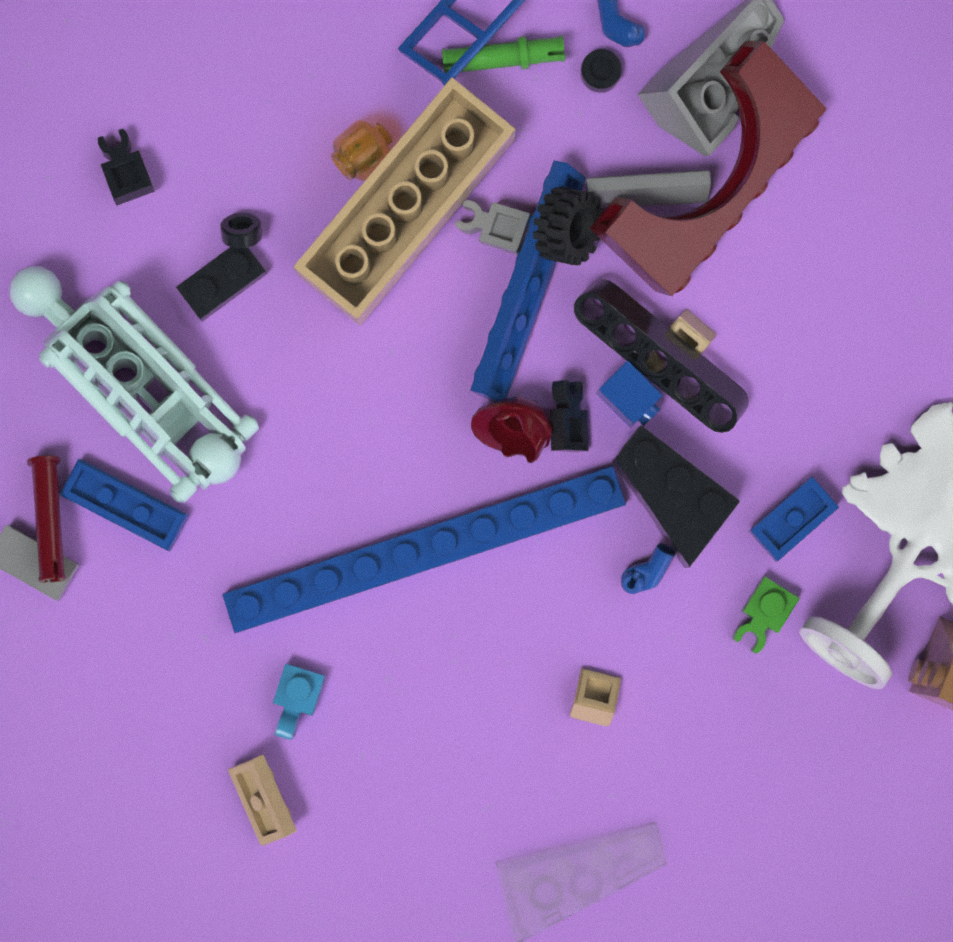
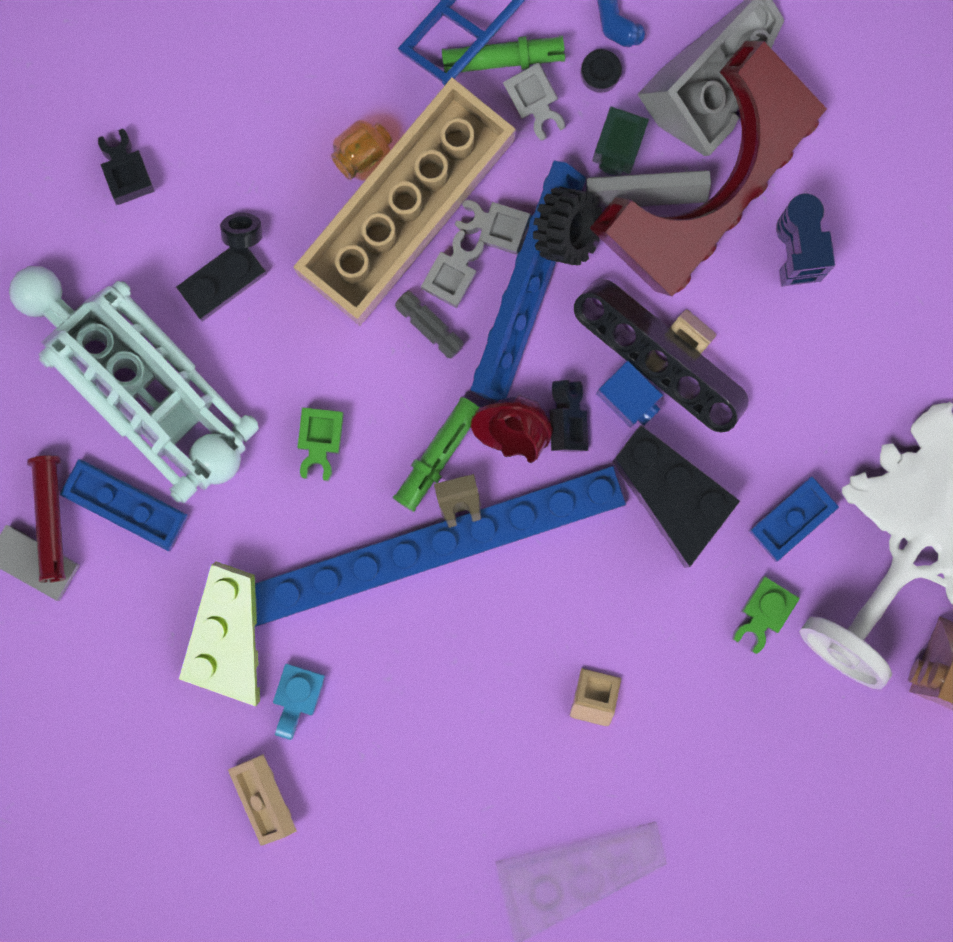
blue arm [621,543,676,594] -> none
none -> wing [179,561,260,706]
none -> bright green plate [297,407,344,482]
none -> bright green pin [392,396,480,512]
none -> dark grey axle [395,291,464,359]
none -> light grey plate [421,230,484,309]
none -> dark tan tile [434,474,481,528]
none -> light grey plate [503,63,566,140]
none -> clear green brick [592,106,649,176]
none -> dark blue legs [776,193,835,287]

